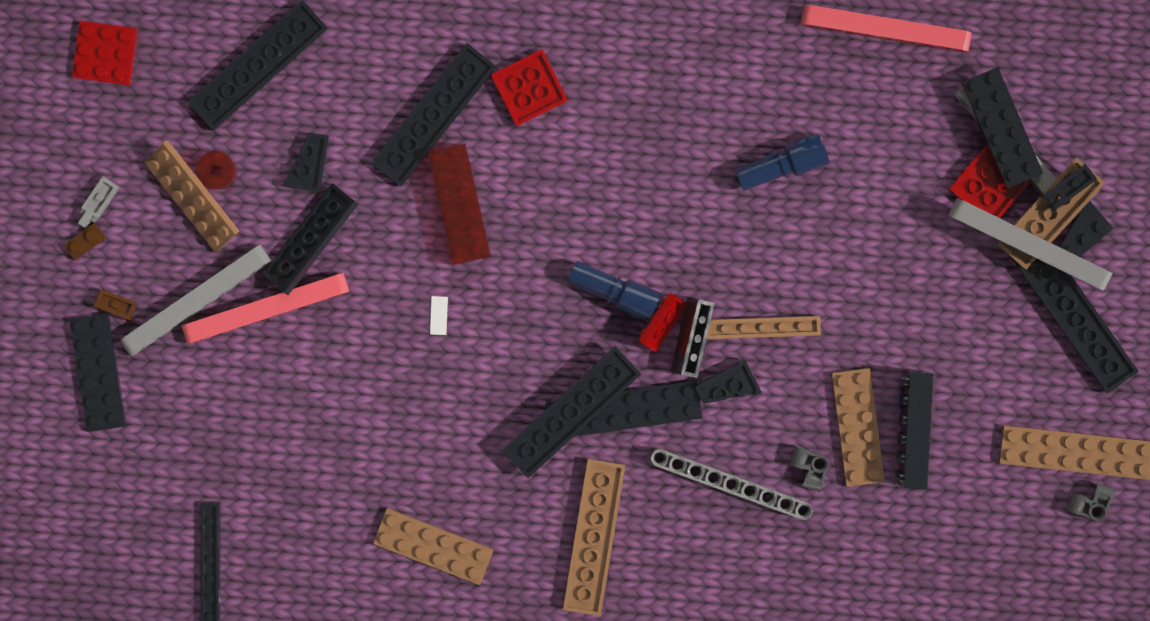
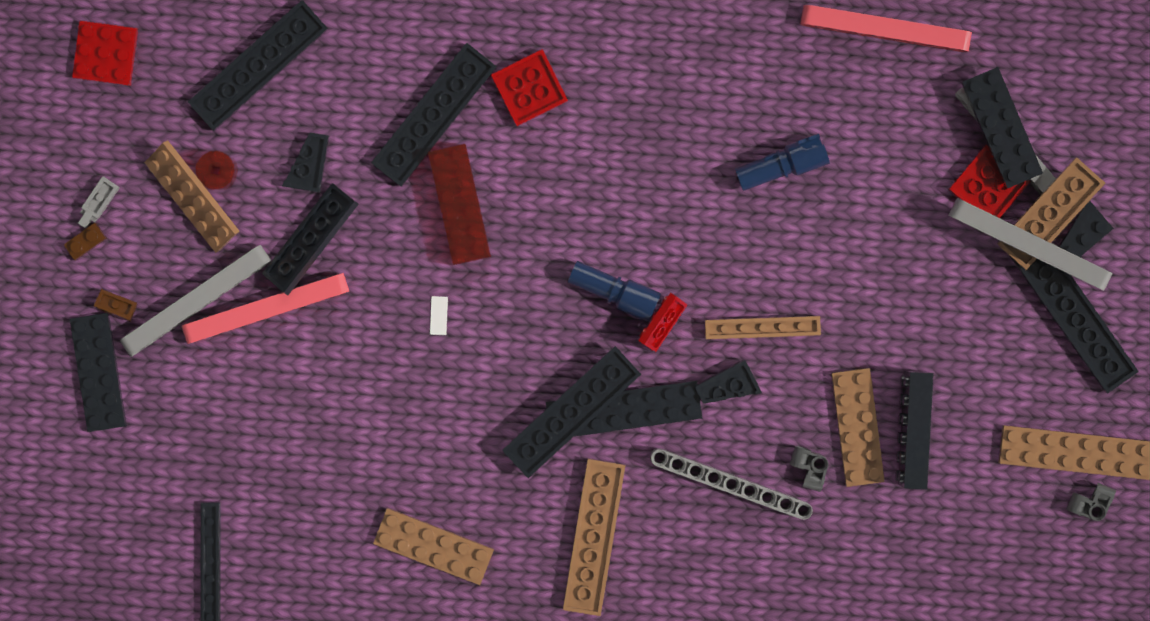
black brick [670,297,715,378] -> none
black plate [1040,164,1097,212] -> none

